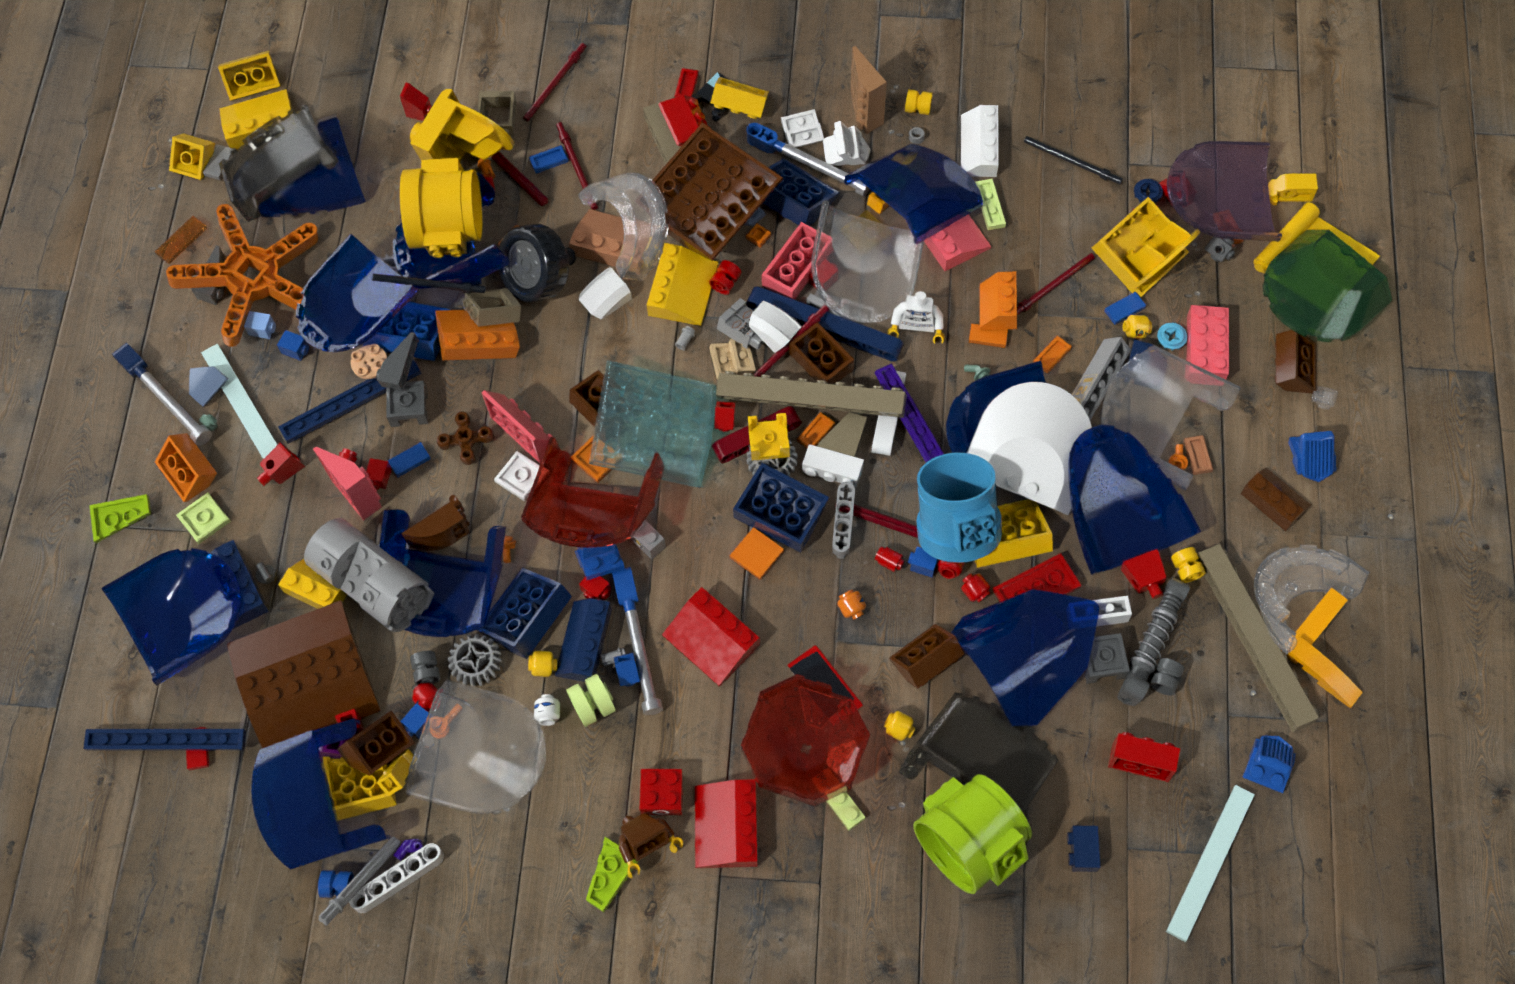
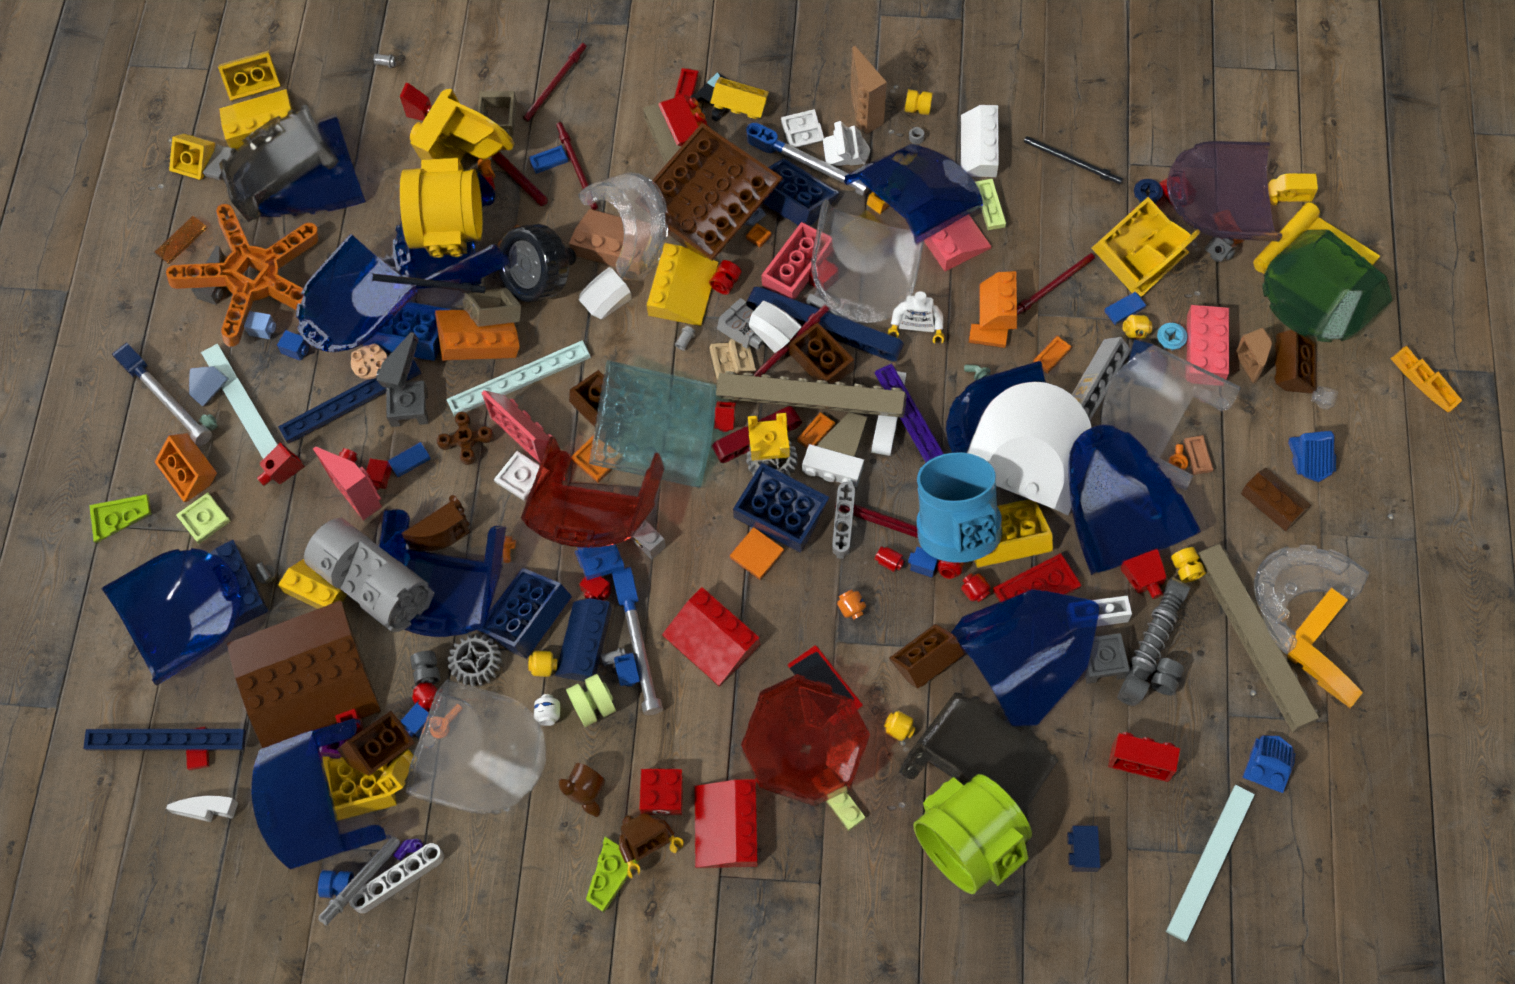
none -> white slope [166,796,238,822]
none -> light grey pin [373,54,397,68]
none -> light aqua tile [446,340,591,417]
none -> reddish brown piece [559,763,605,817]
none -> medium nougat slope [1235,328,1272,384]
none -> light orange slope [1390,346,1462,412]

